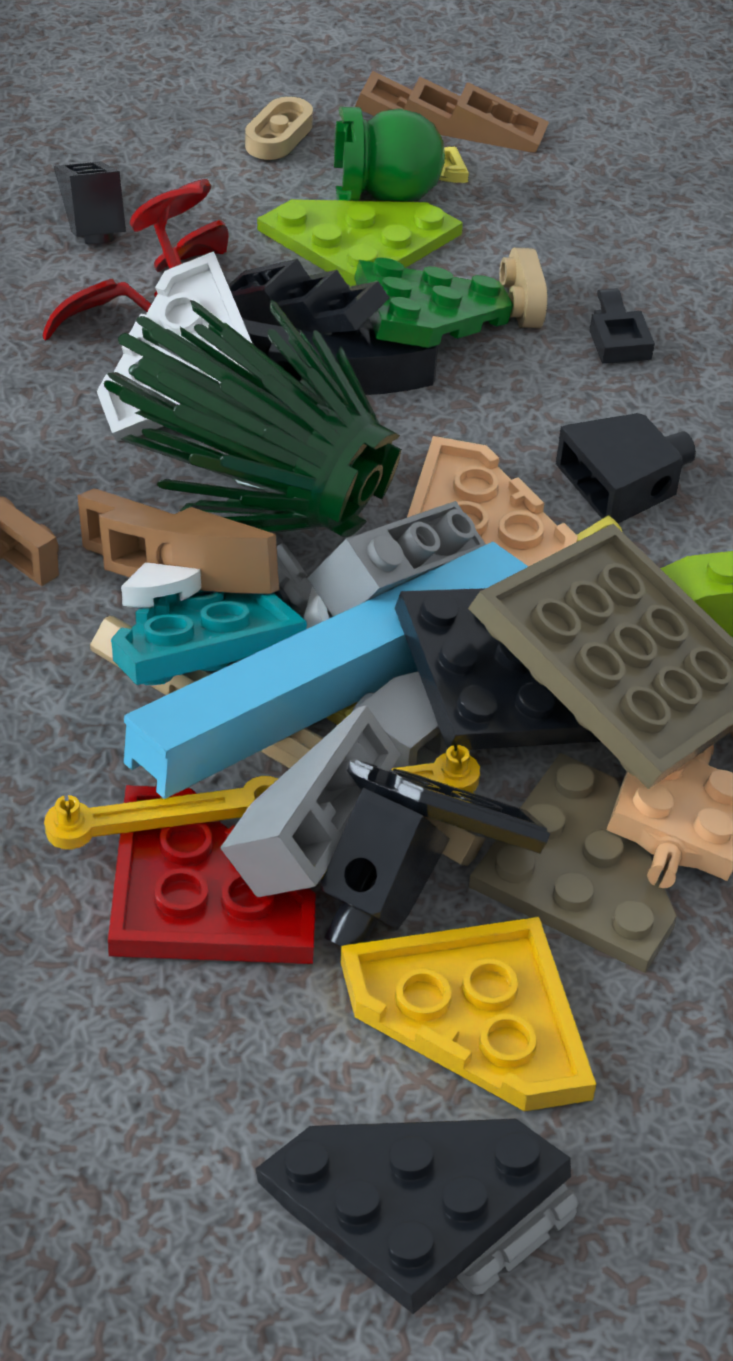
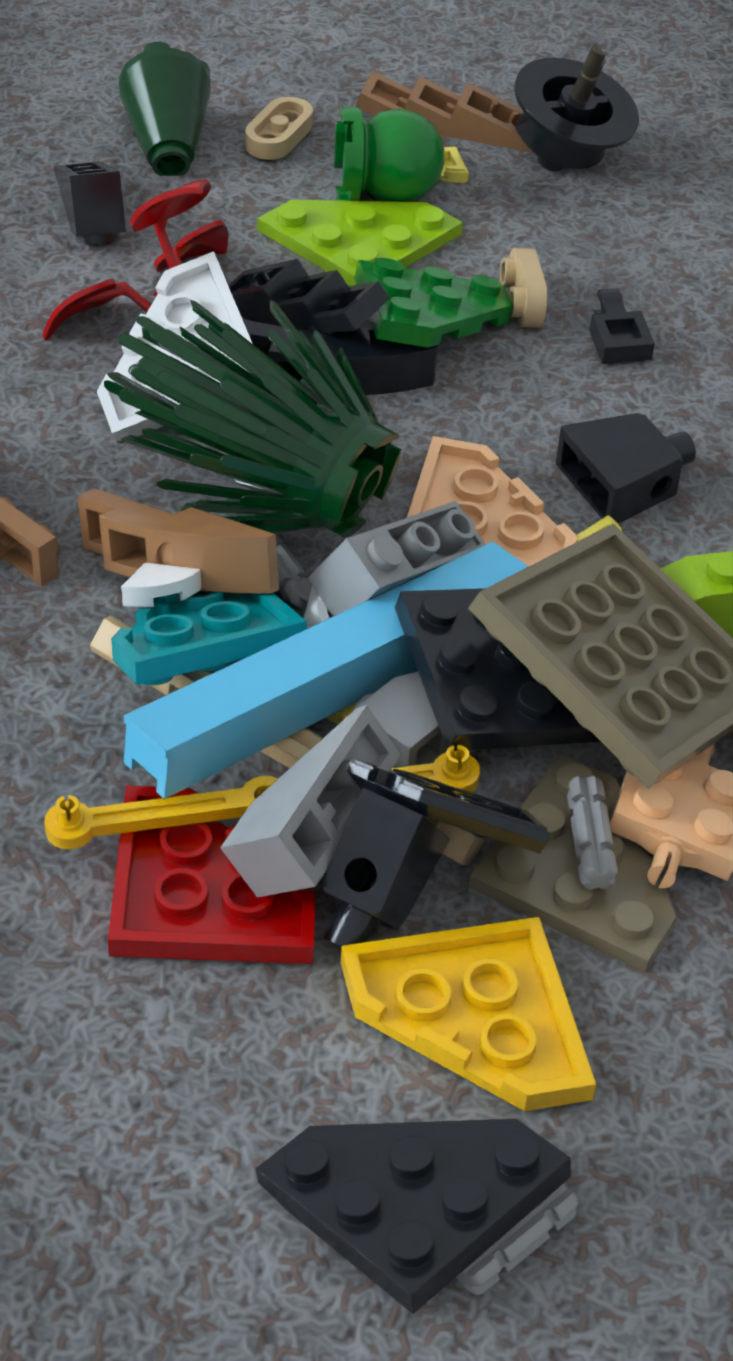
none -> dark green cone [119,41,211,176]
none -> black piece [514,43,639,172]
none -> light grey axle [567,775,618,890]

